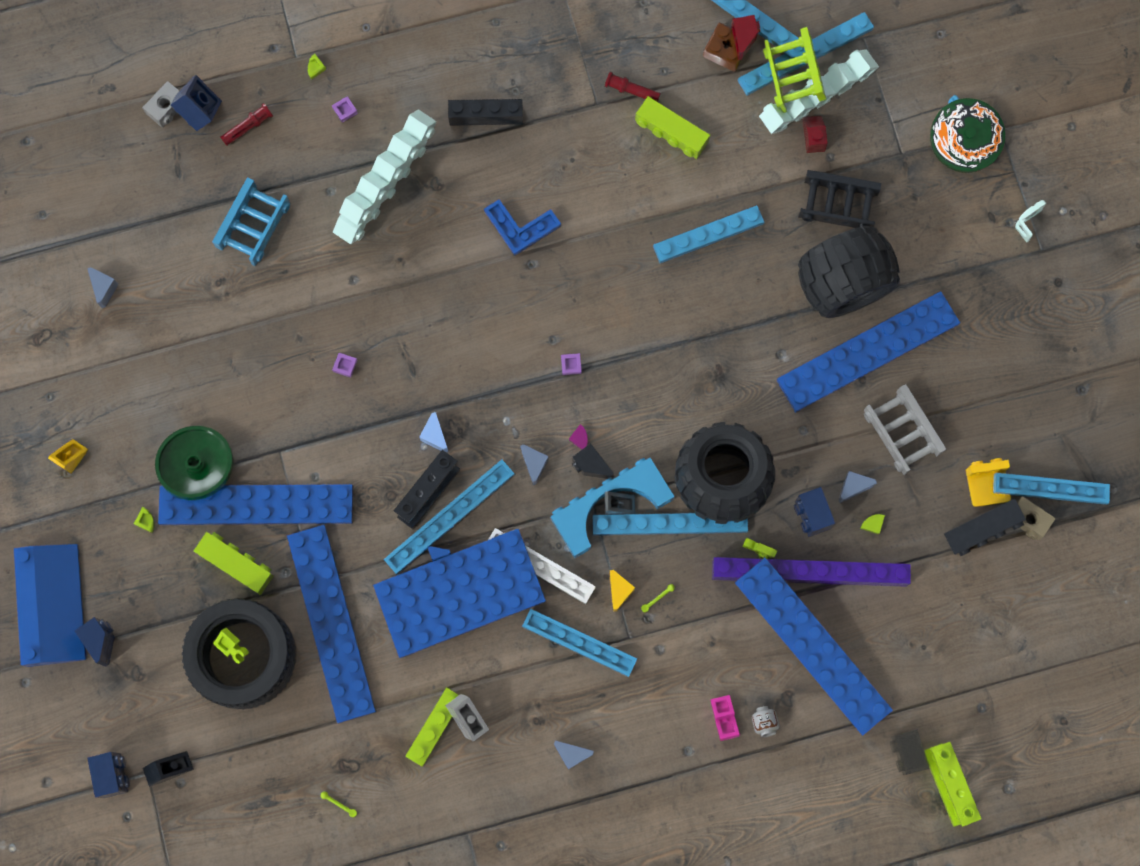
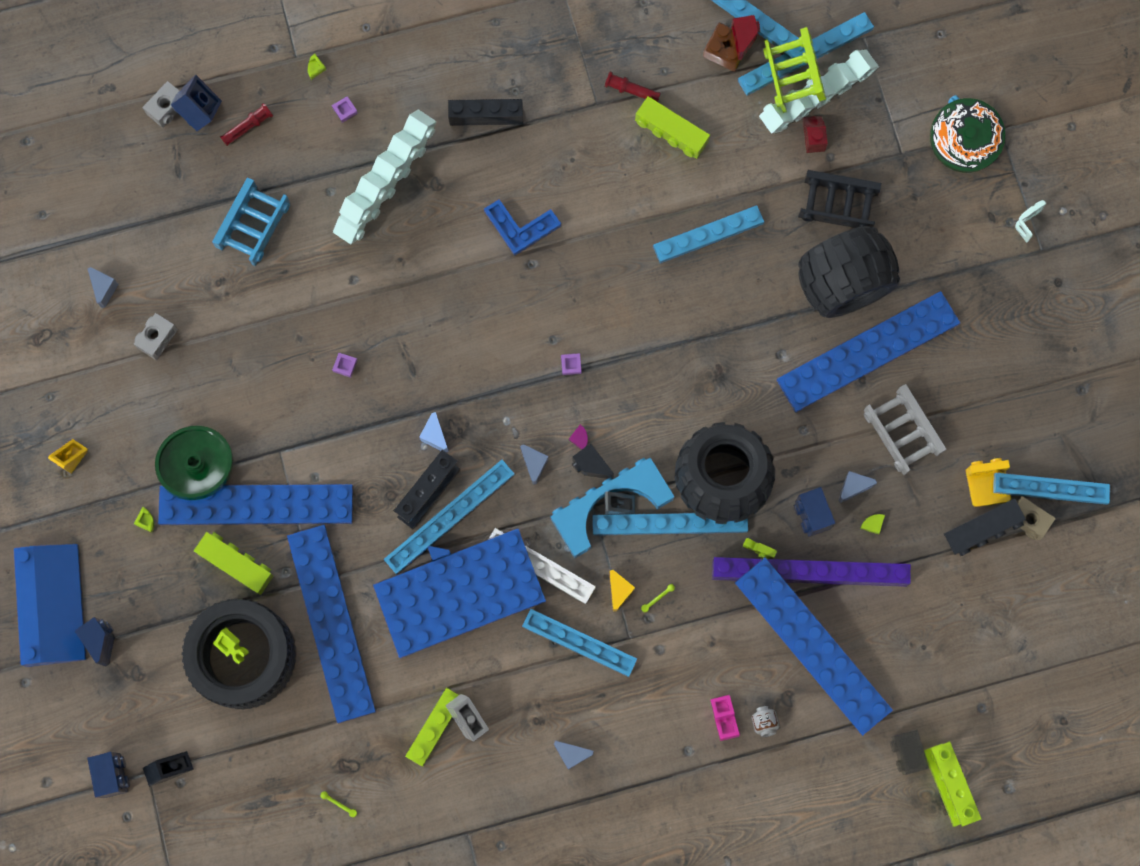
none -> light grey brick [134,313,178,361]

